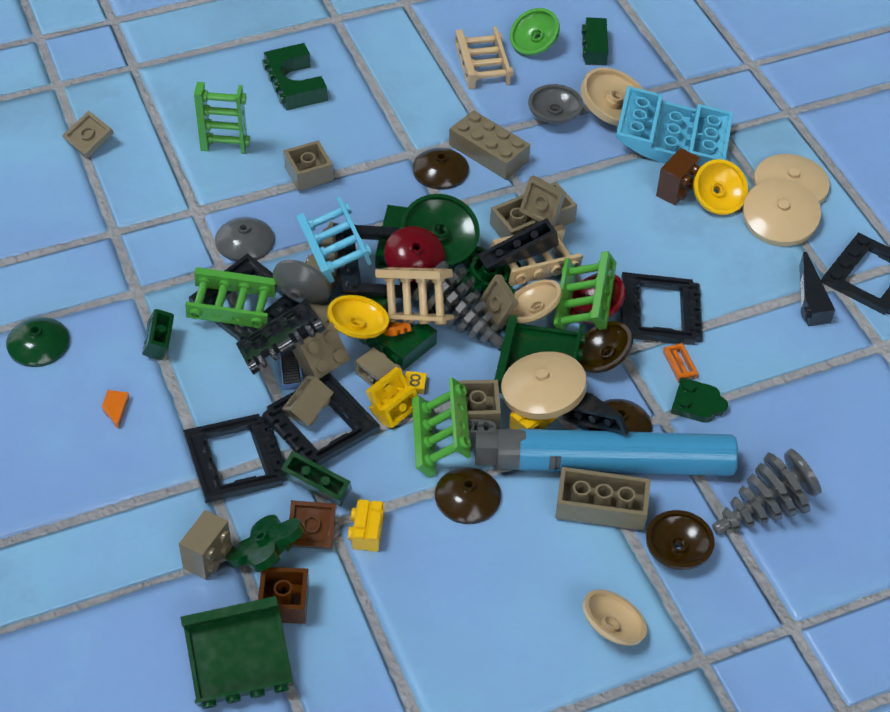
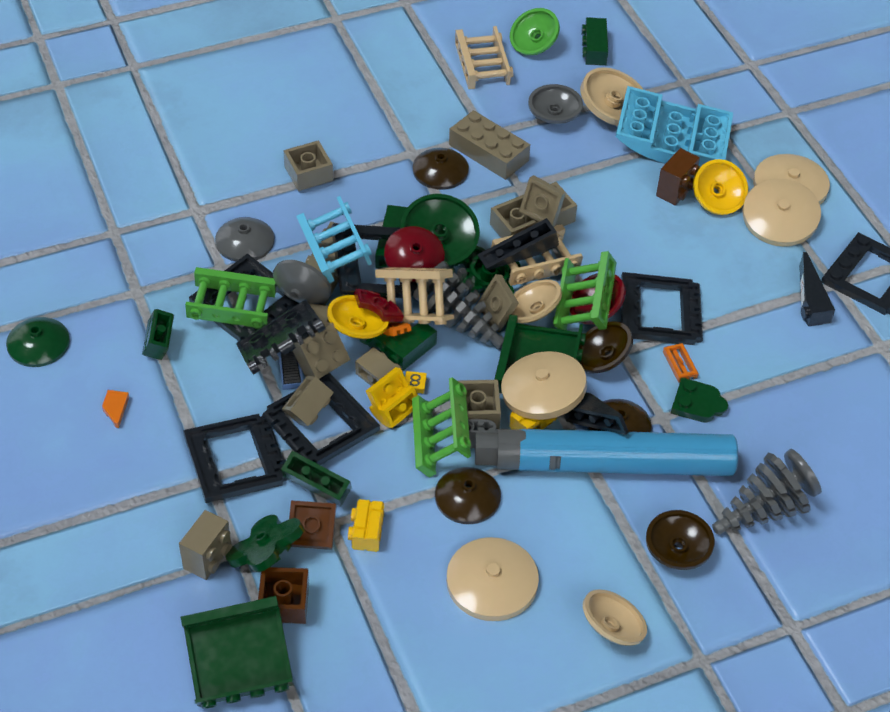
dark tan hinge [62,111,114,159] -> none
bright green fence [194,82,250,154] -> none
dark green arch [262,43,328,111] -> none
dark tan brick [555,467,650,531] -> none
none -> dark red tile [354,289,404,322]
none -> tan dish [446,537,539,621]

